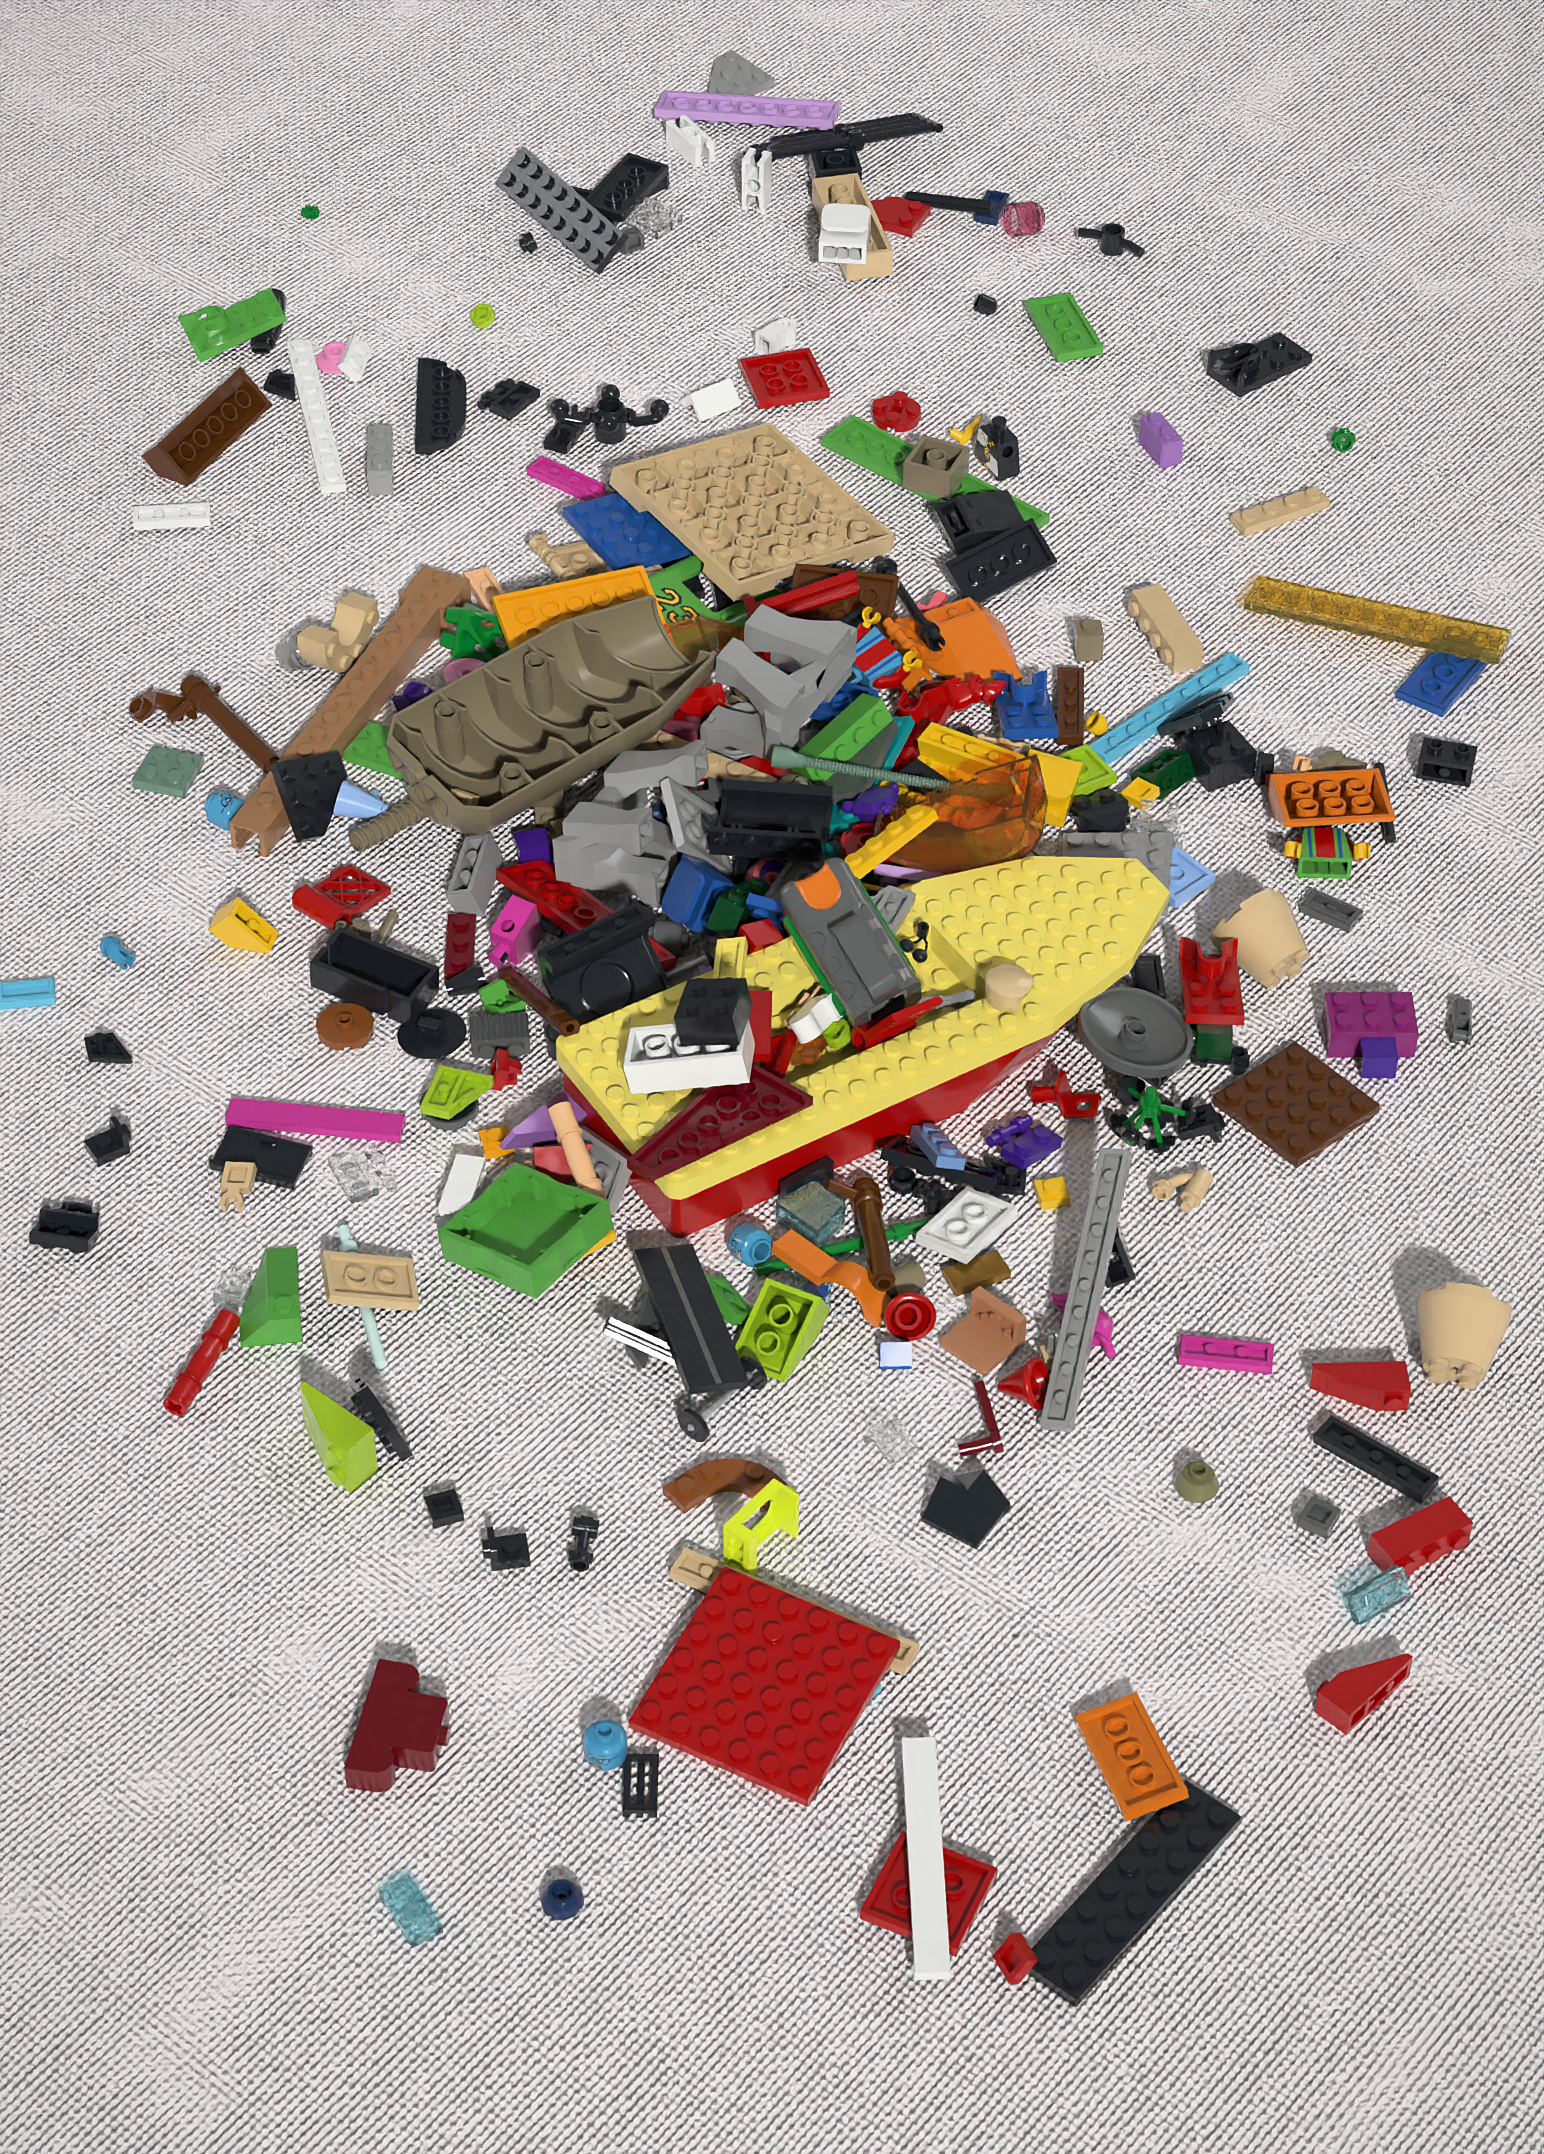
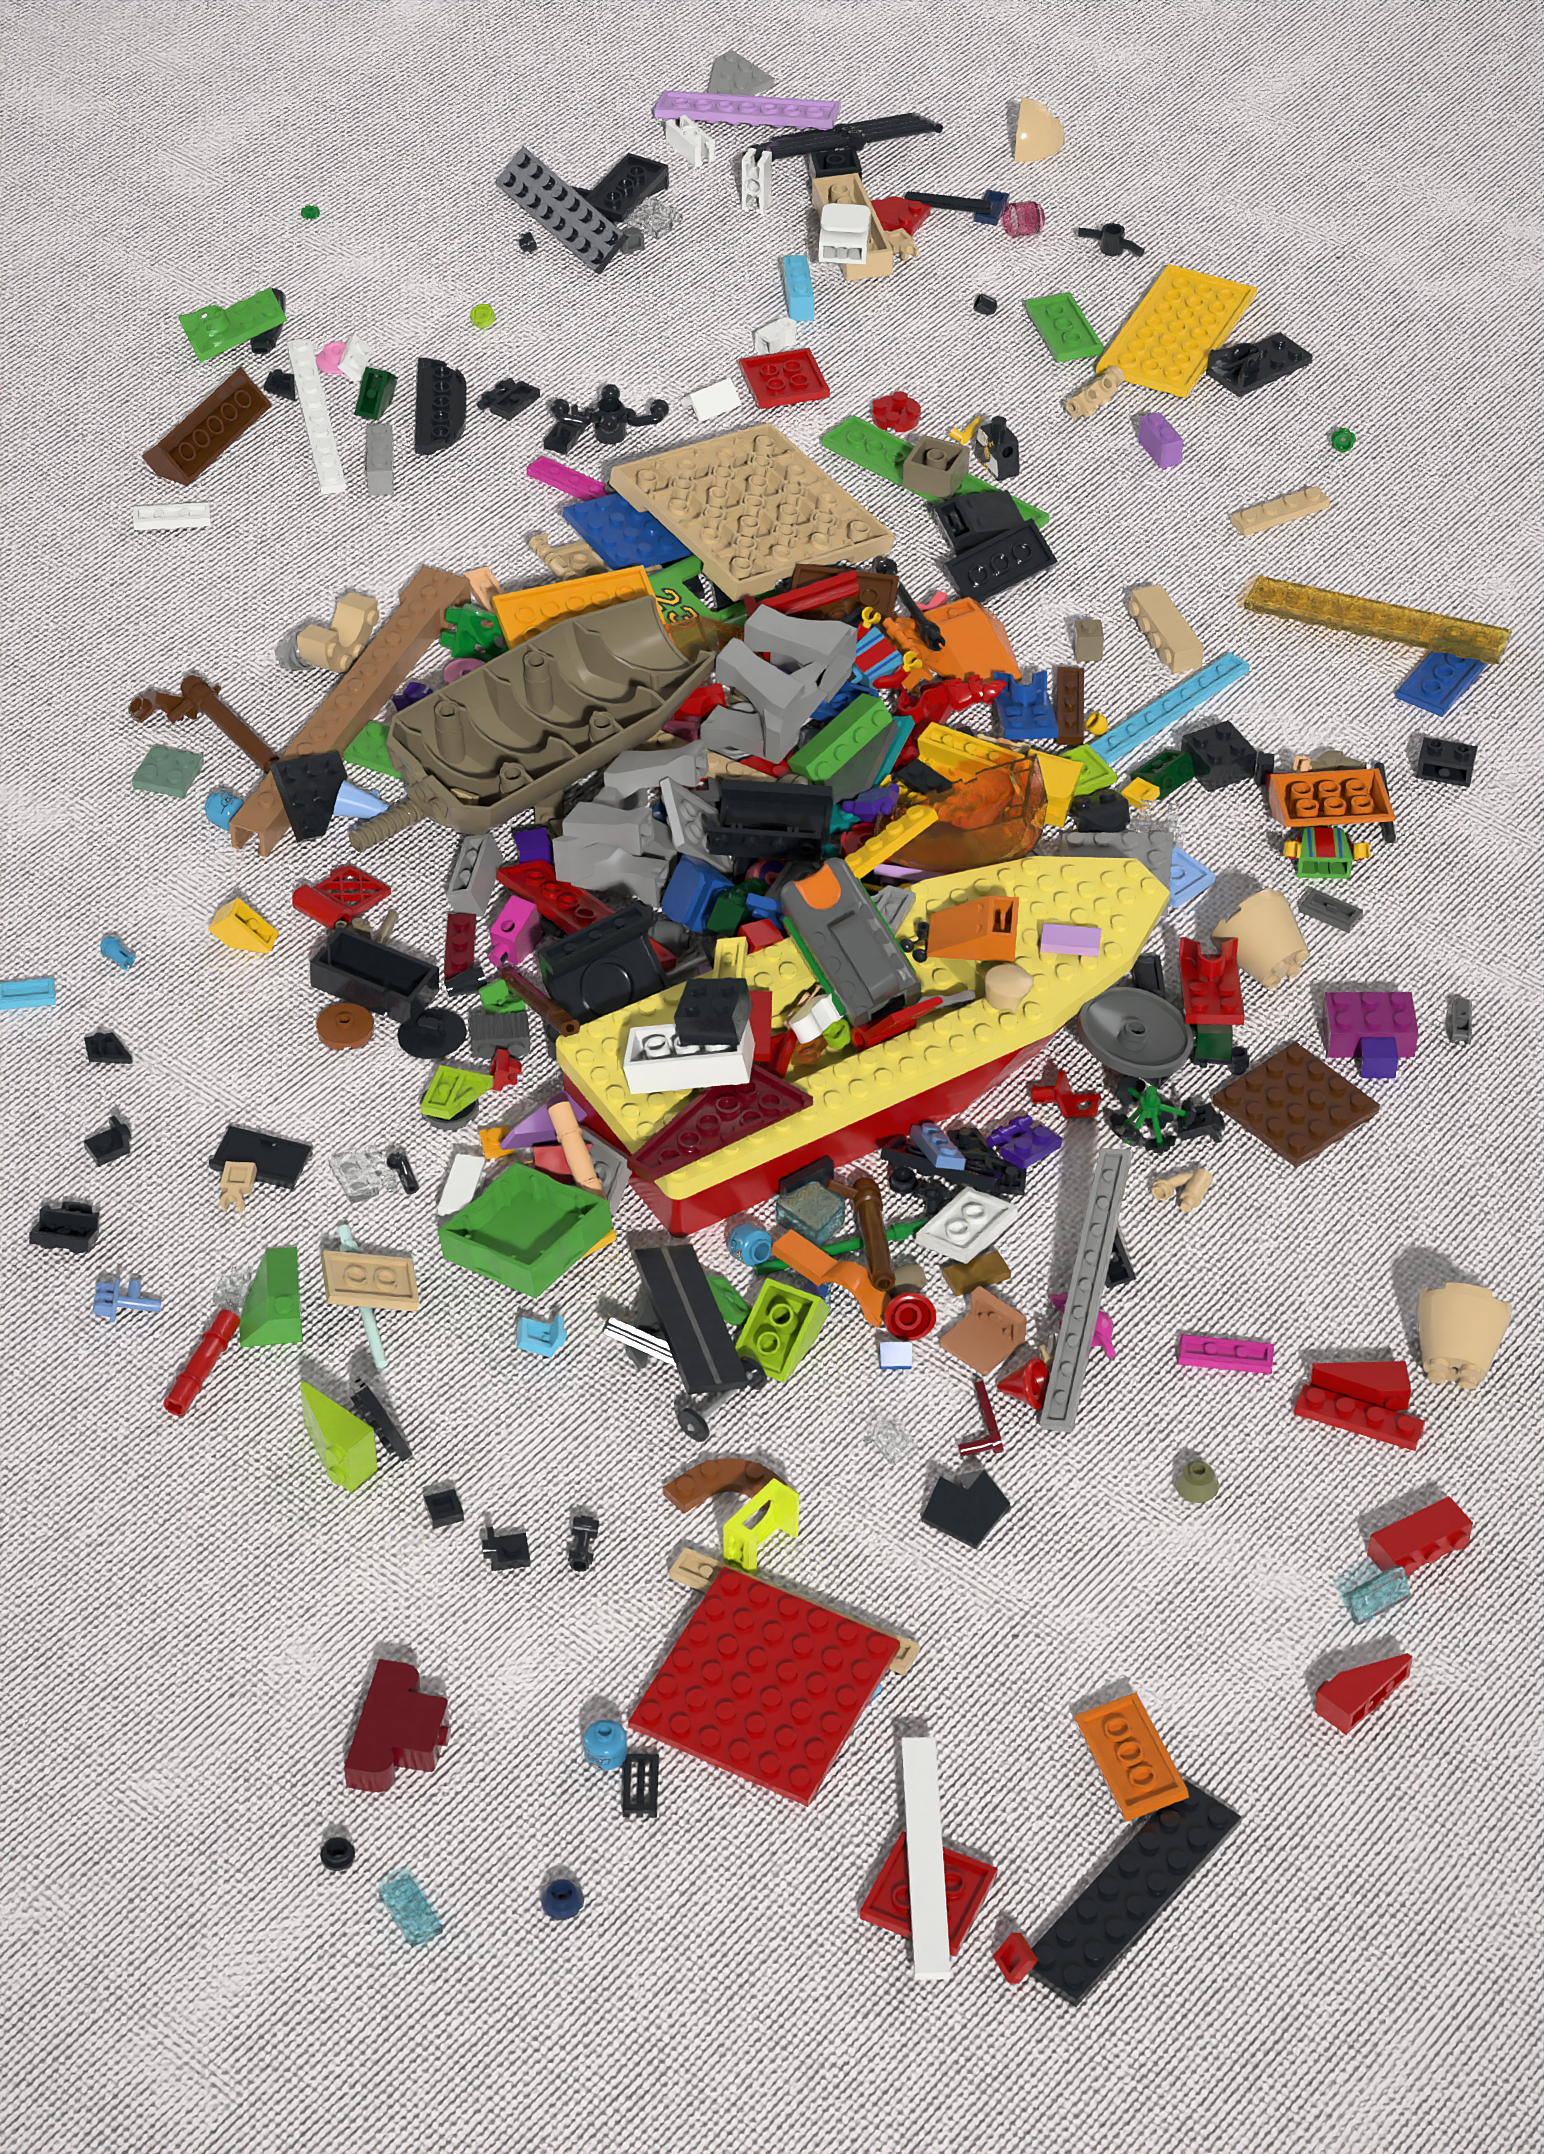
dark pink tile [225,1098,406,1143] -> none
sand green hose [771,745,1014,809] -> none
yellow plate [1033,1176,1071,1210] -> none
black plate [1157,692,1235,738] -> none
dark grey plate [1297,1496,1341,1539] -> none
black plate [1313,1415,1440,1504] -> none
none -> medium blue arm [93,1279,161,1322]
none -> black plate [320,1837,355,1871]
none -> dark green slope [354,367,398,421]
none -> black arm [386,1152,419,1194]
none -> medium azure bracket [517,1315,567,1357]
none -> medium azure brick [783,255,814,321]
none -> tan plate [885,228,919,261]
none -> orange slope [927,895,1019,963]
none -> black piece [947,1127,998,1160]
none -> tan brick [1014,97,1065,162]
none -> lavender tile [1040,923,1101,957]
none -> tan brick [1063,365,1125,419]
none -> yellow plate [1096,264,1257,398]
none -> red plate [1294,1384,1426,1451]

